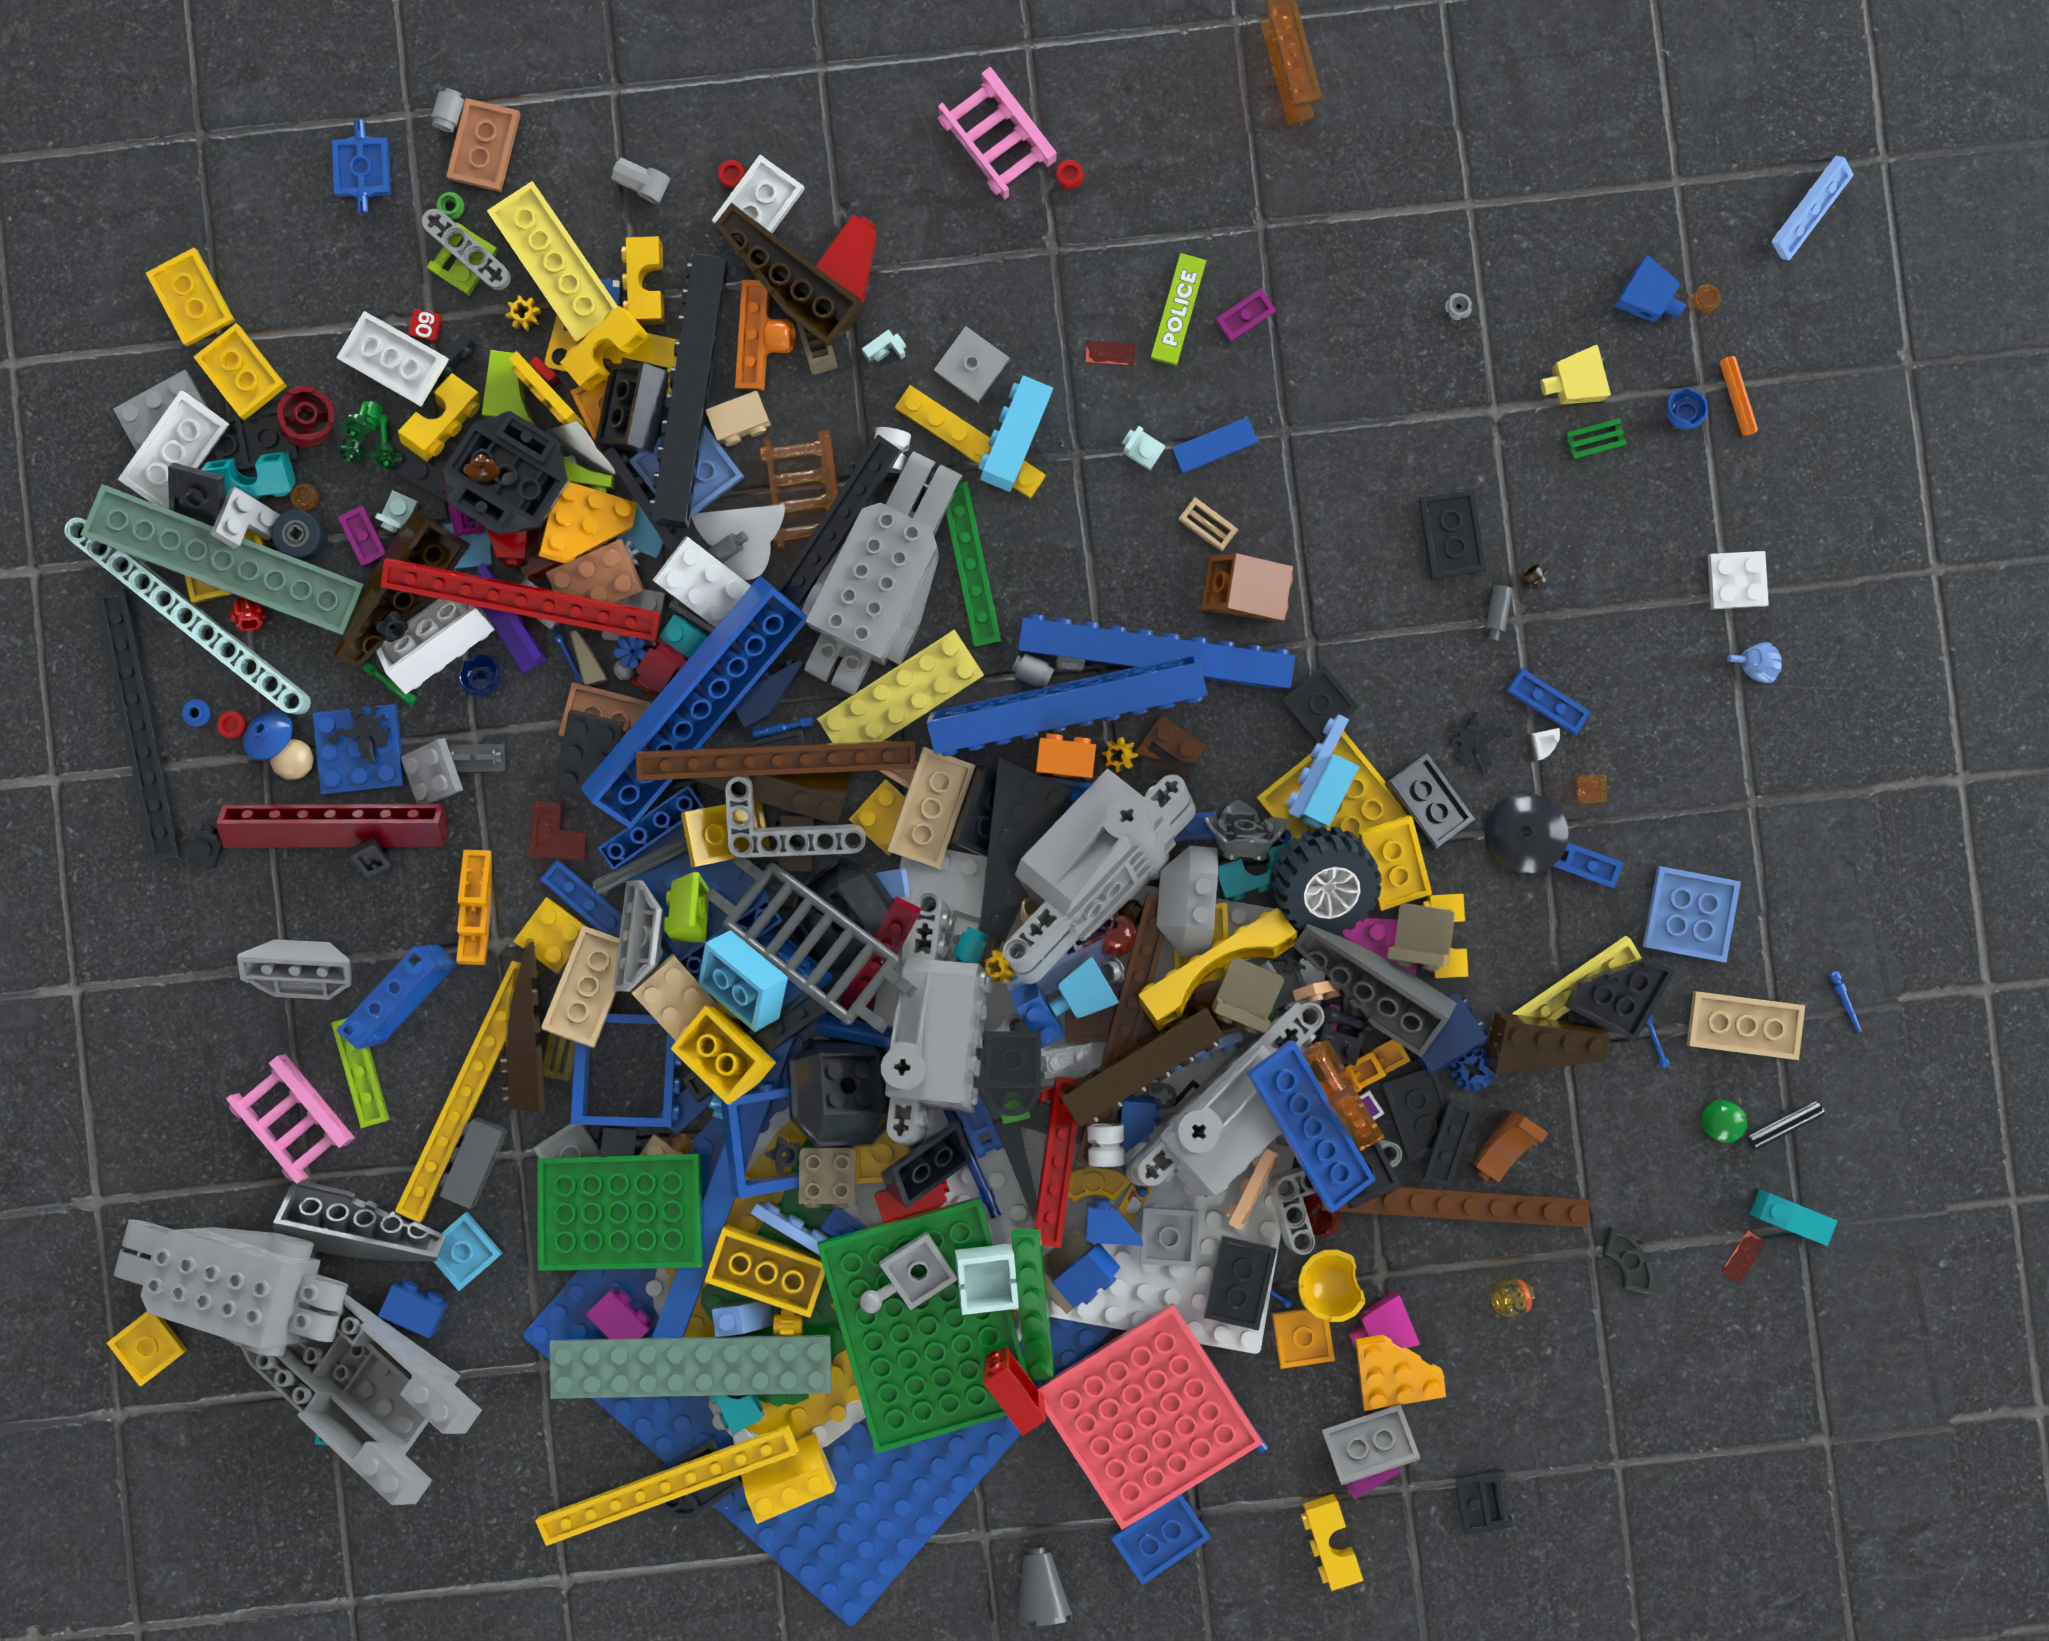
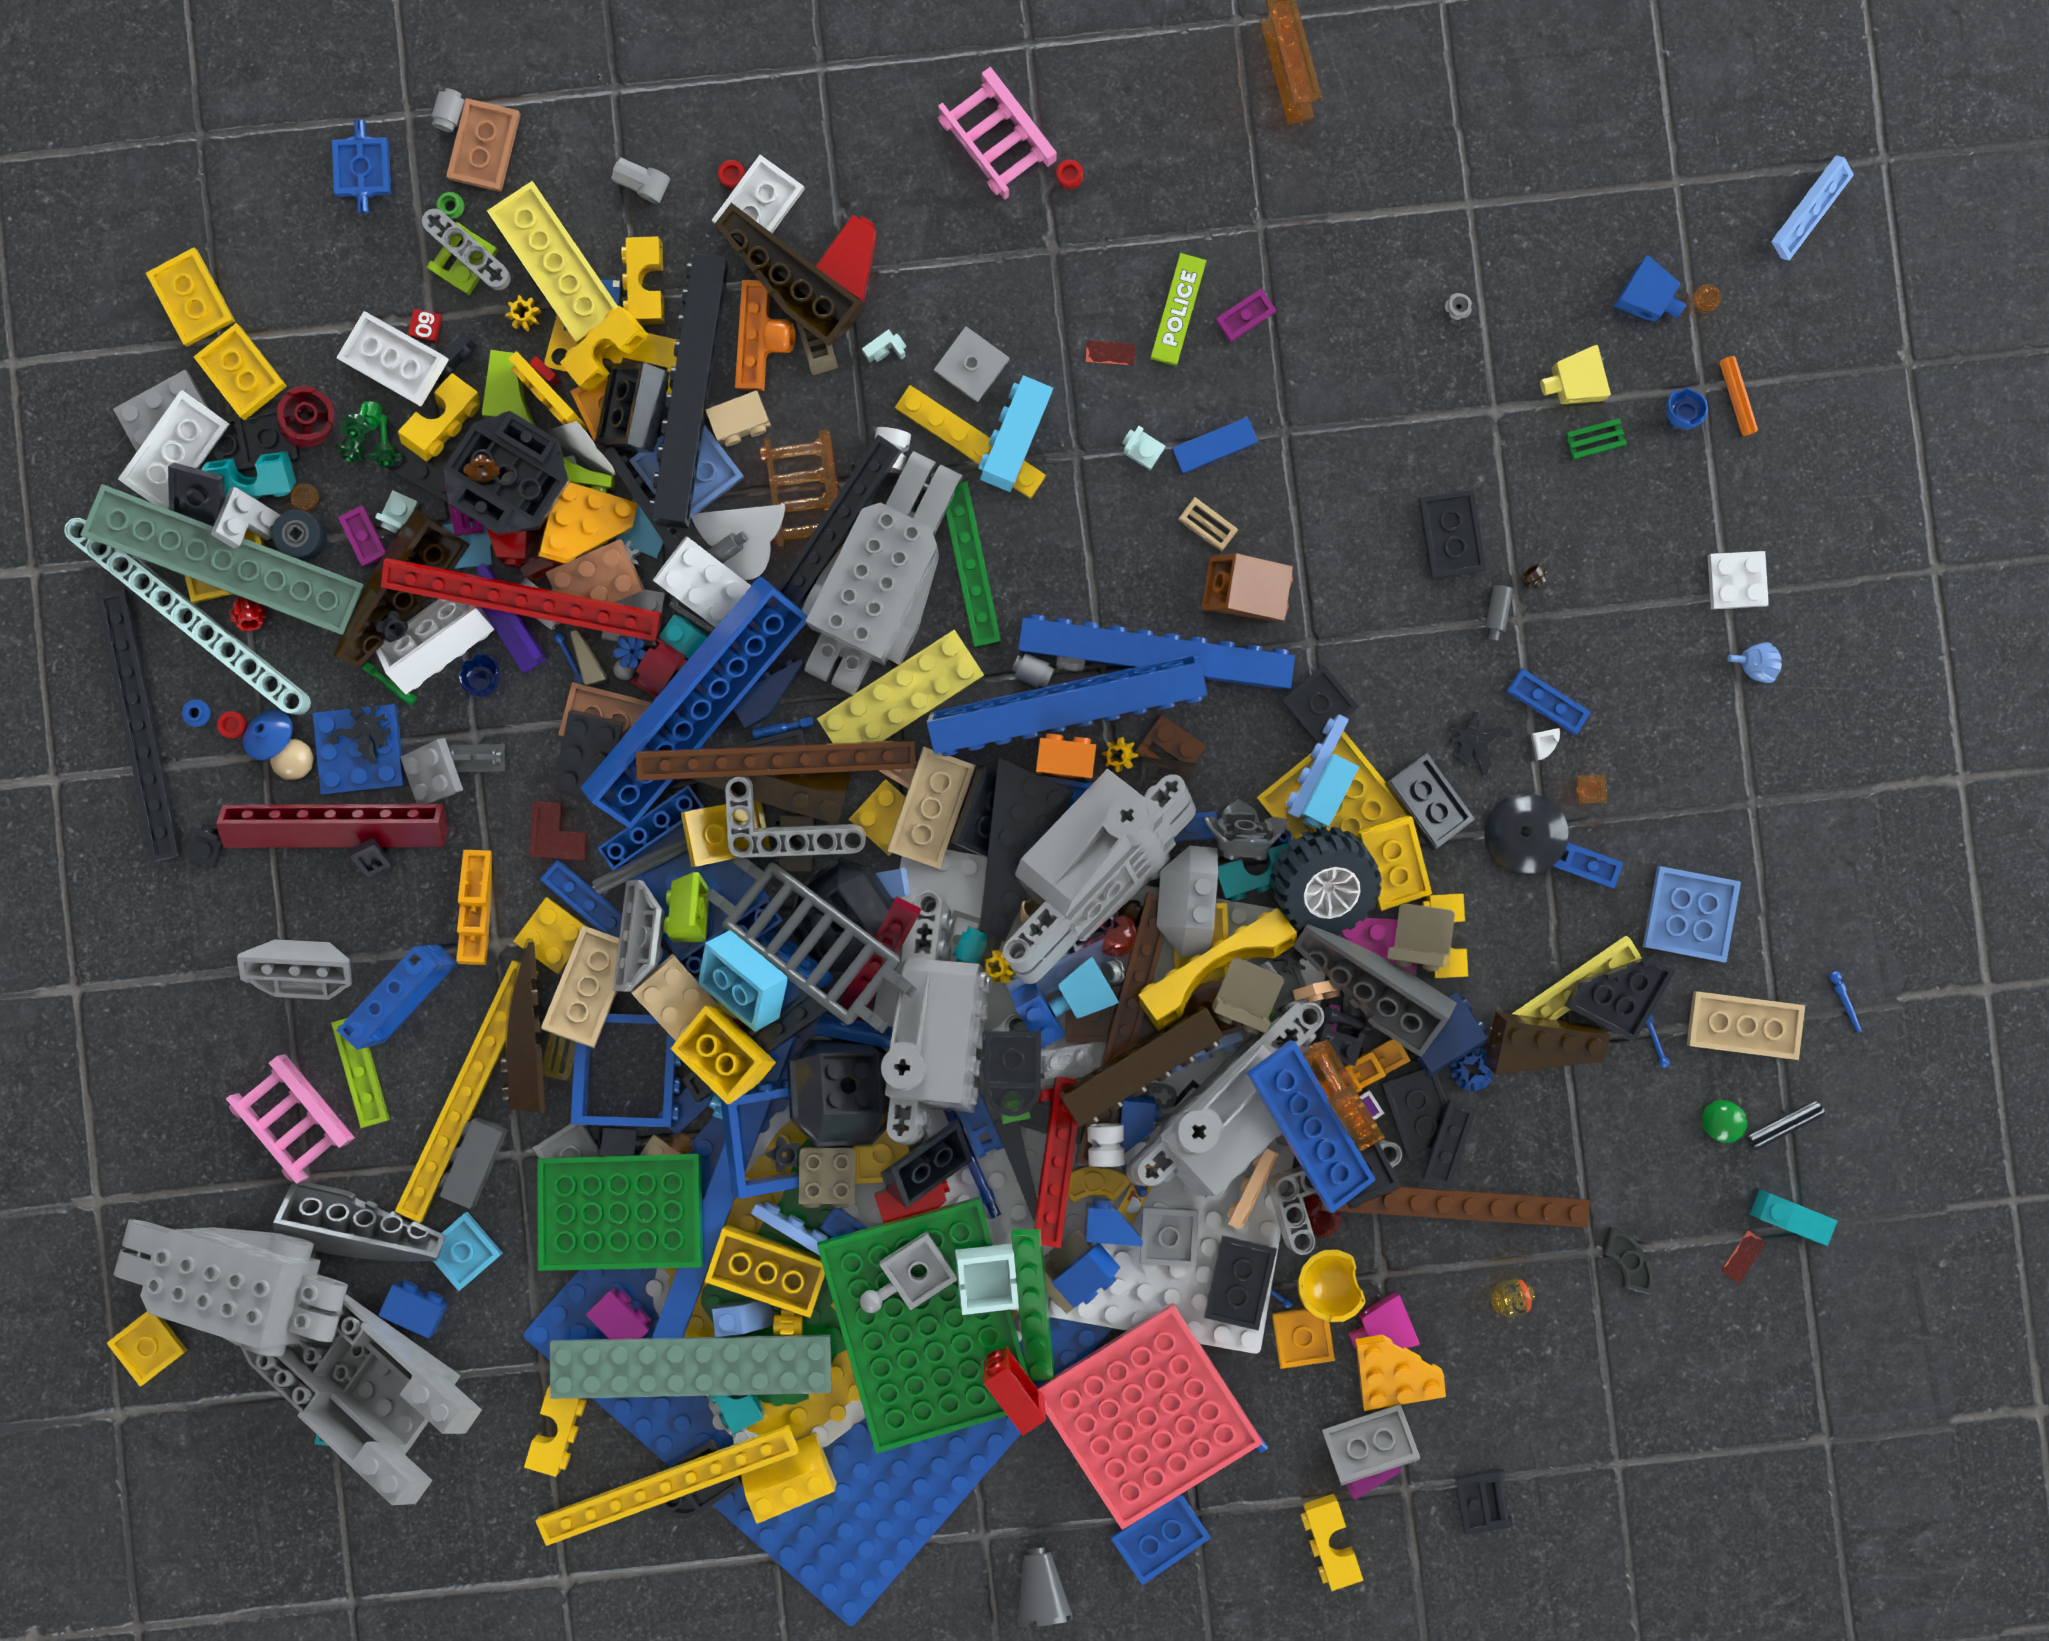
dark orange arch [1471,1110,1548,1182] -> none
none -> yellow arch [524,1385,586,1477]

